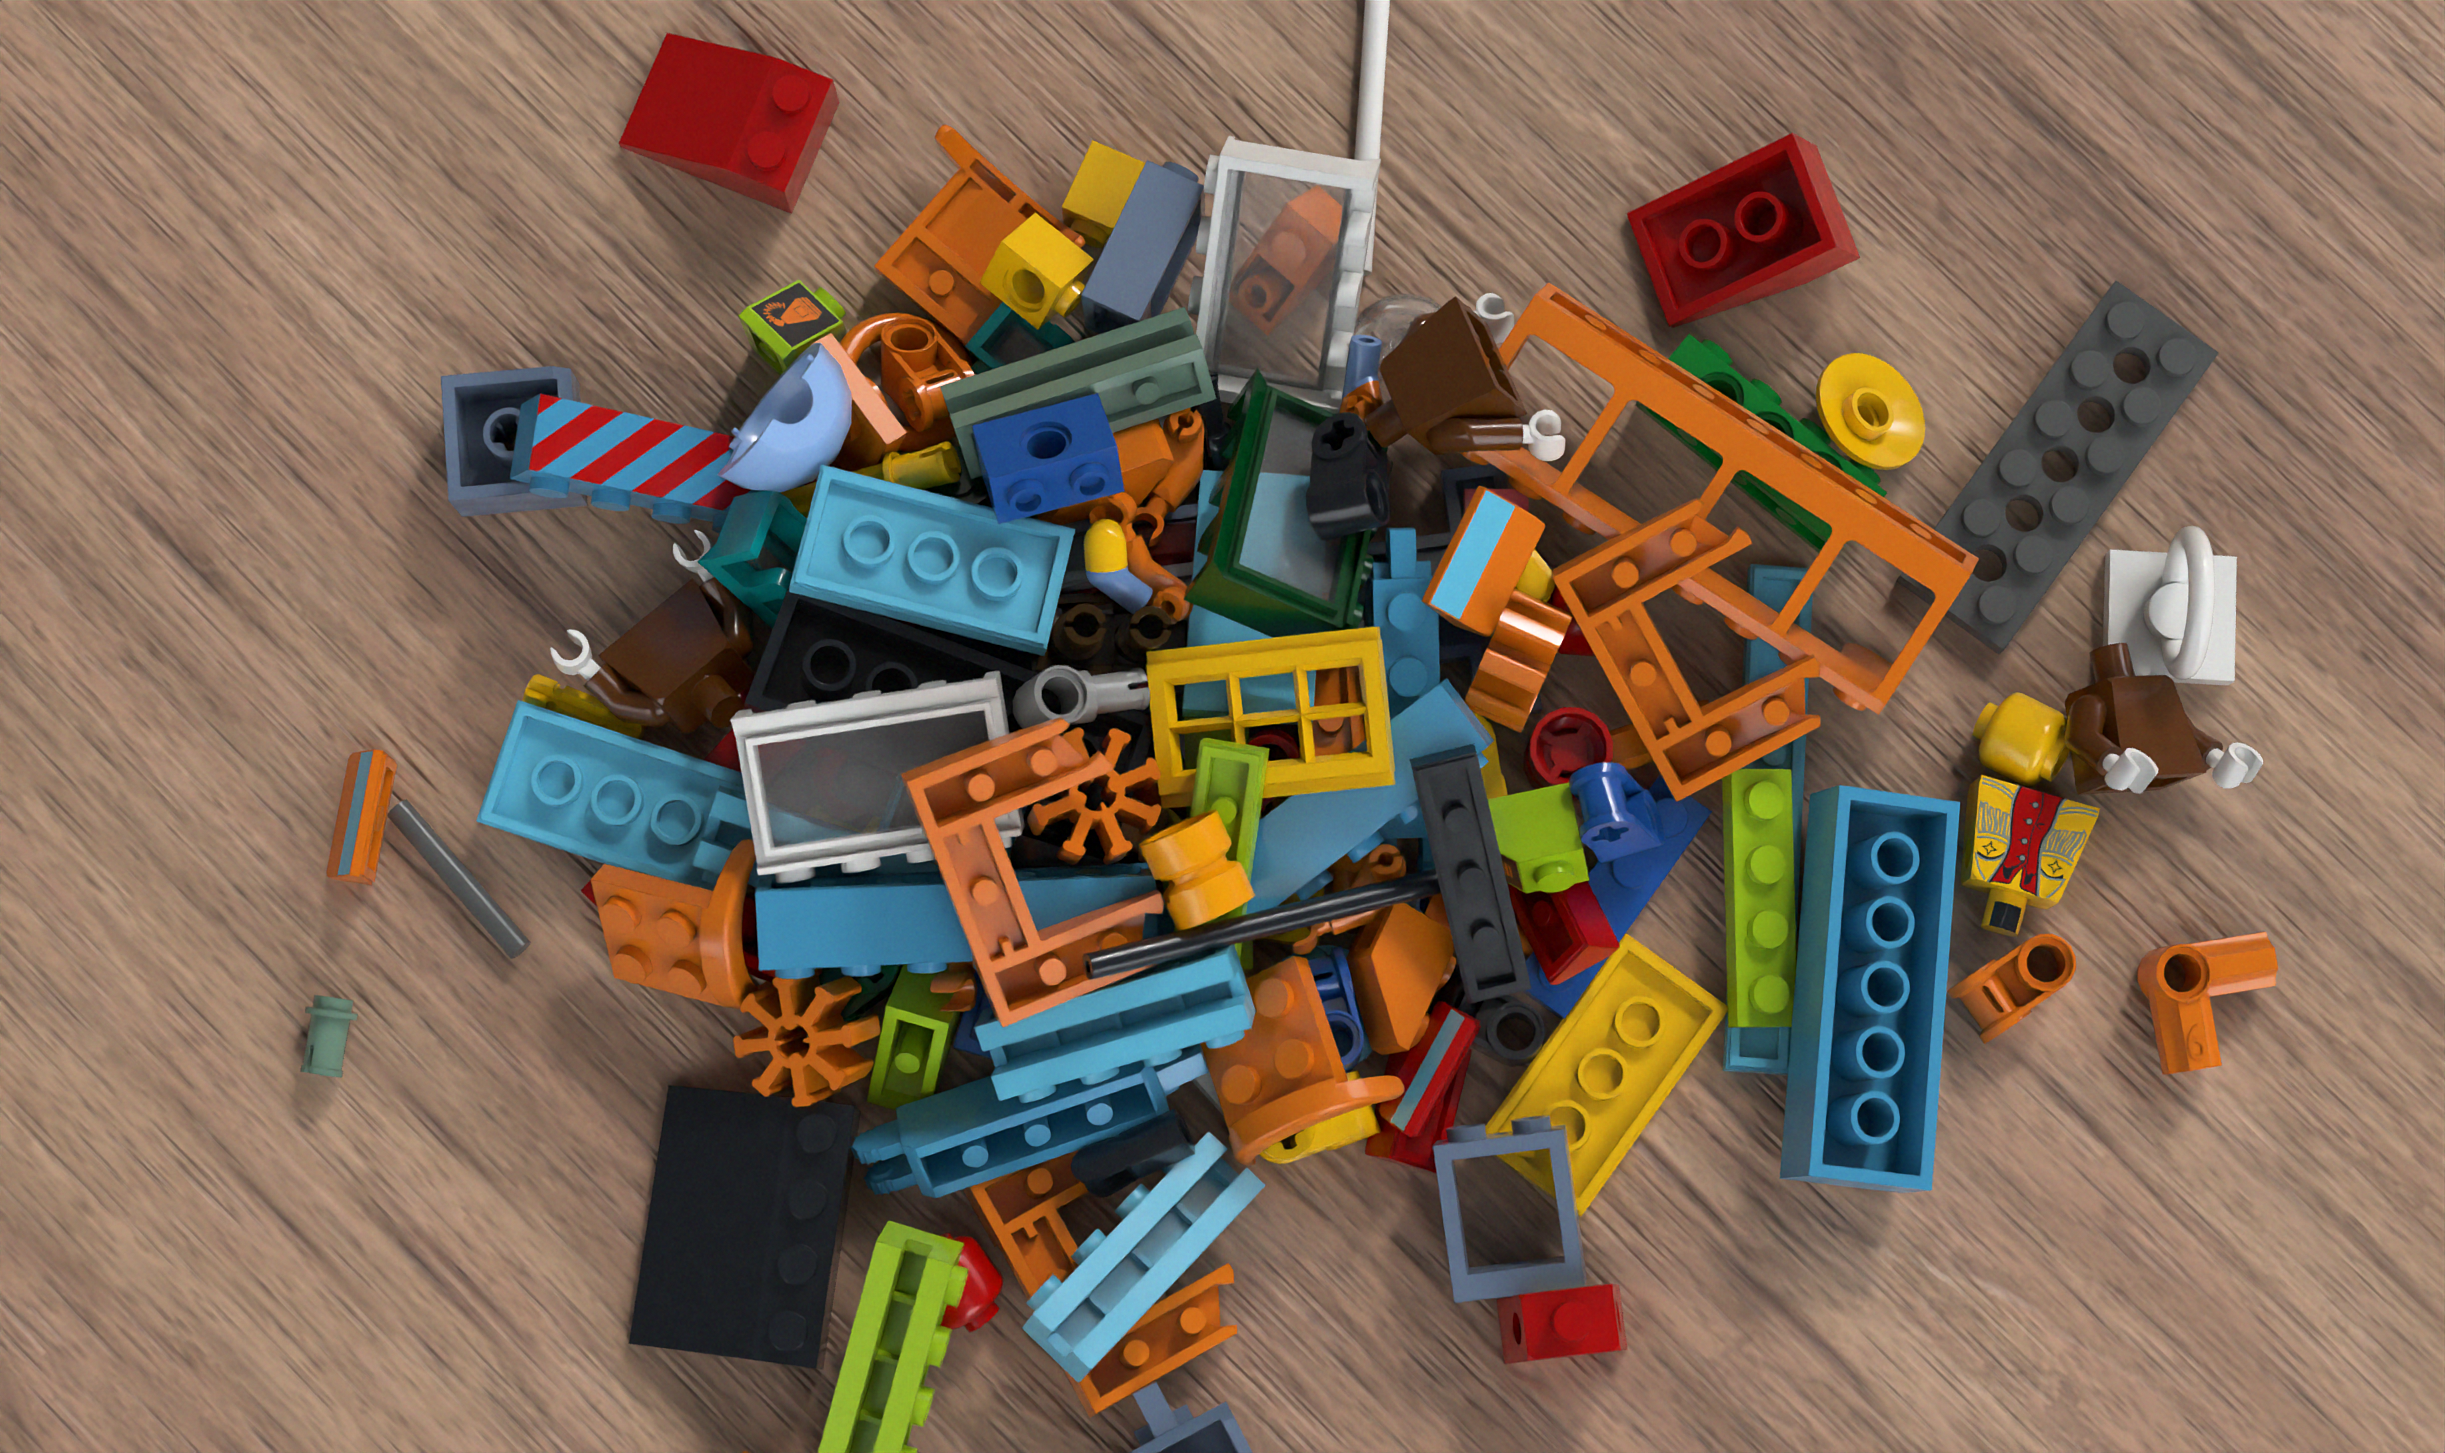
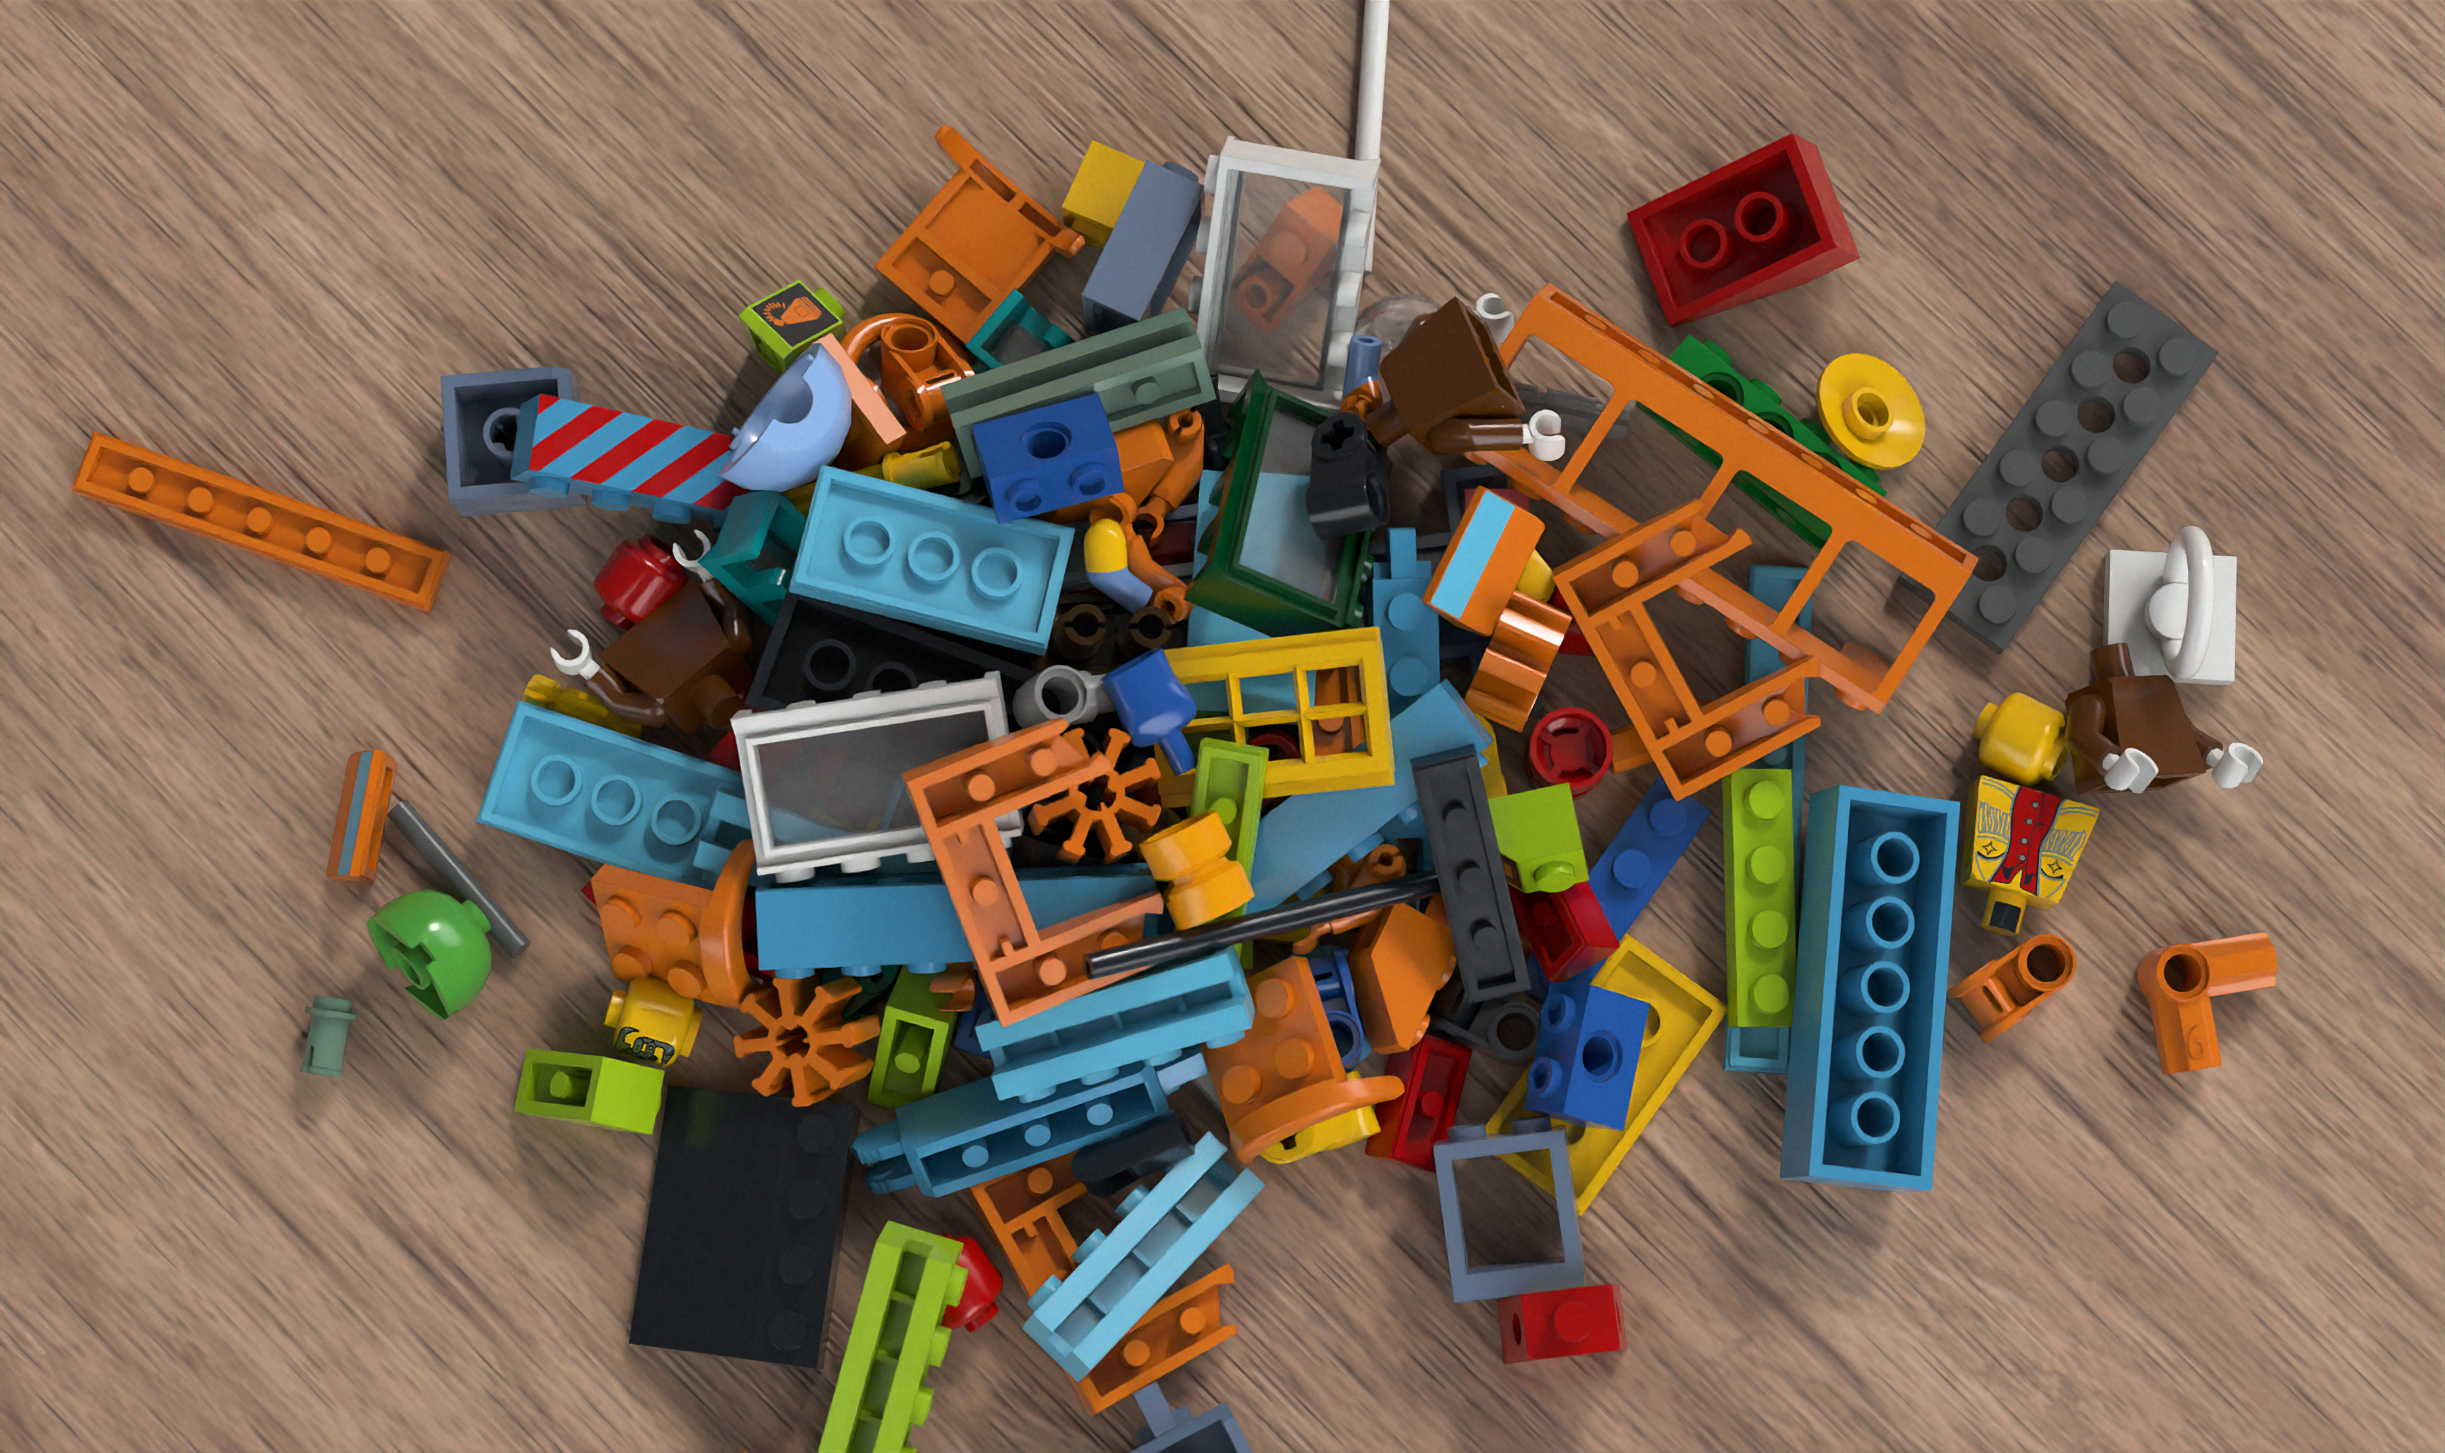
red slope [618,33,839,214] -> none
yellow brick [979,212,1094,330] -> none
red slope [1379,1001,1481,1137] -> none
blue piece [1568,762,1665,864] -> none
none -> orange tile [71,431,452,614]
none -> bright green cylinder [366,889,492,1020]
none -> lime slope [514,1048,665,1135]
none -> red head [594,533,689,631]
none -> yellow head [603,976,704,1067]
none -> blue piece [1100,648,1197,776]
none -> light grey axle [1514,382,1631,440]
none -> blue brick [1523,982,1650,1131]

